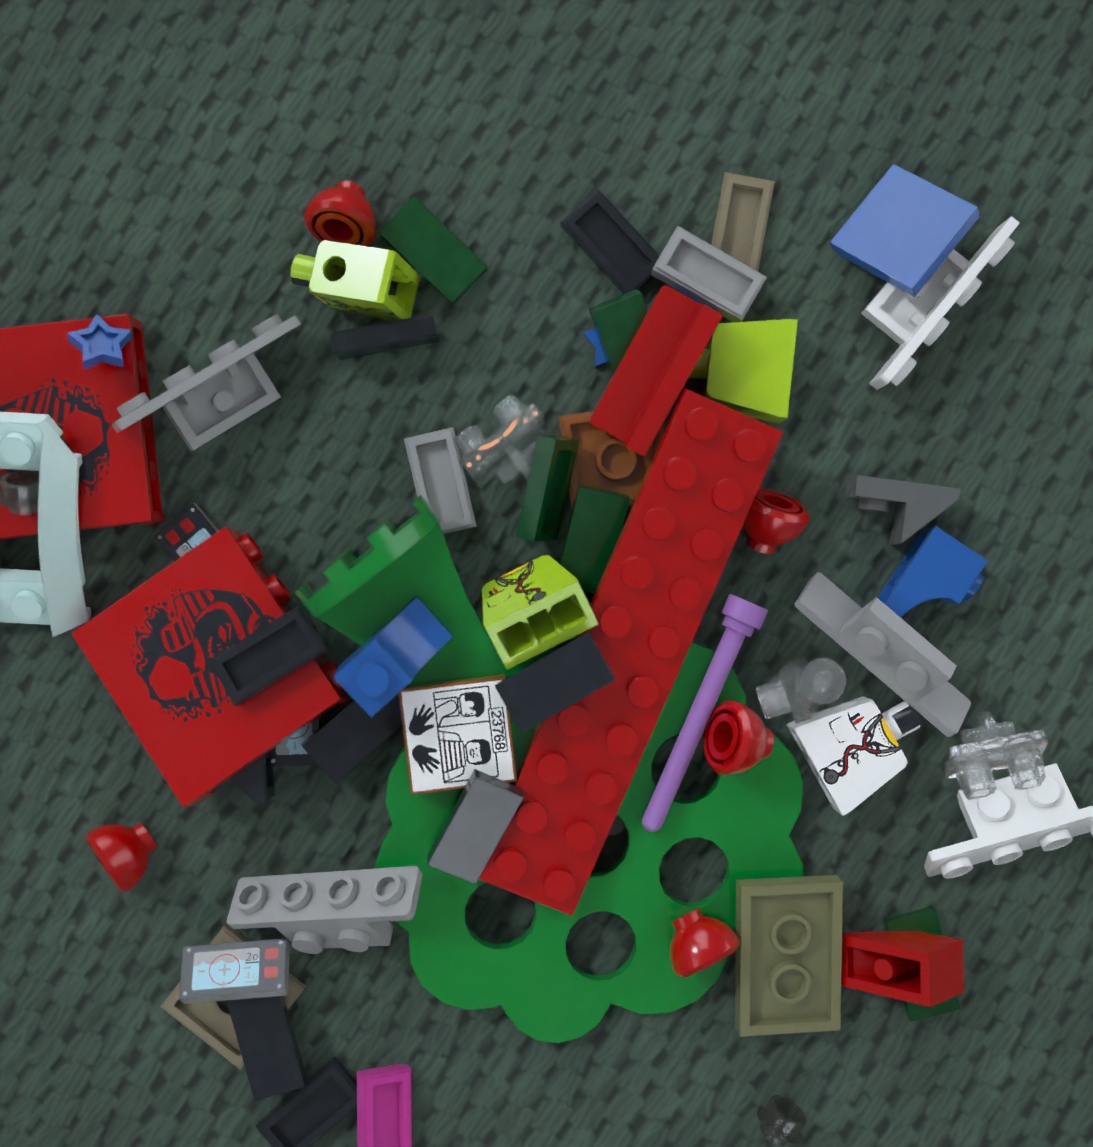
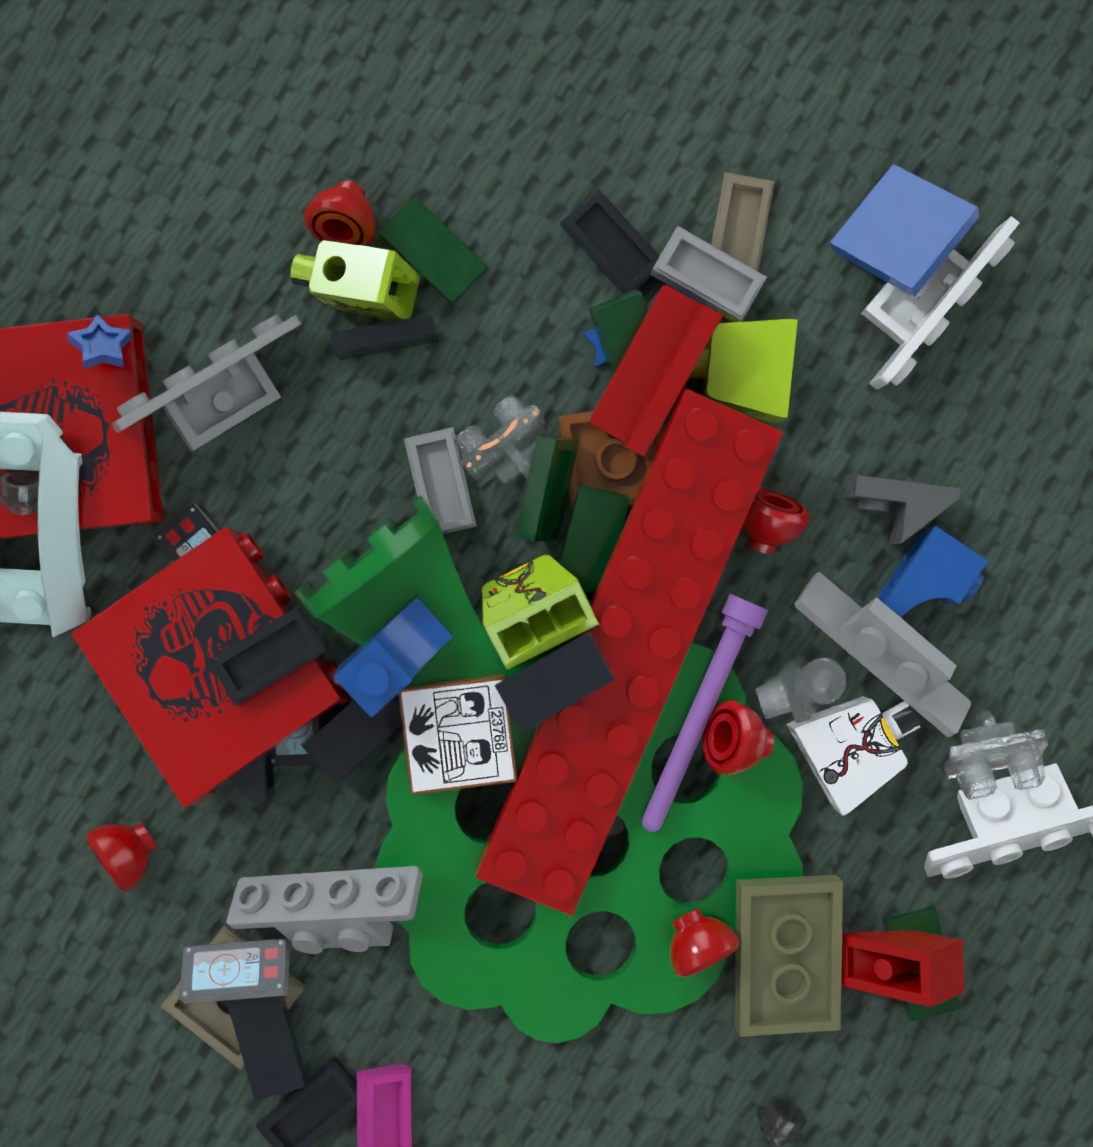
tile [427,769,524,884] -> none

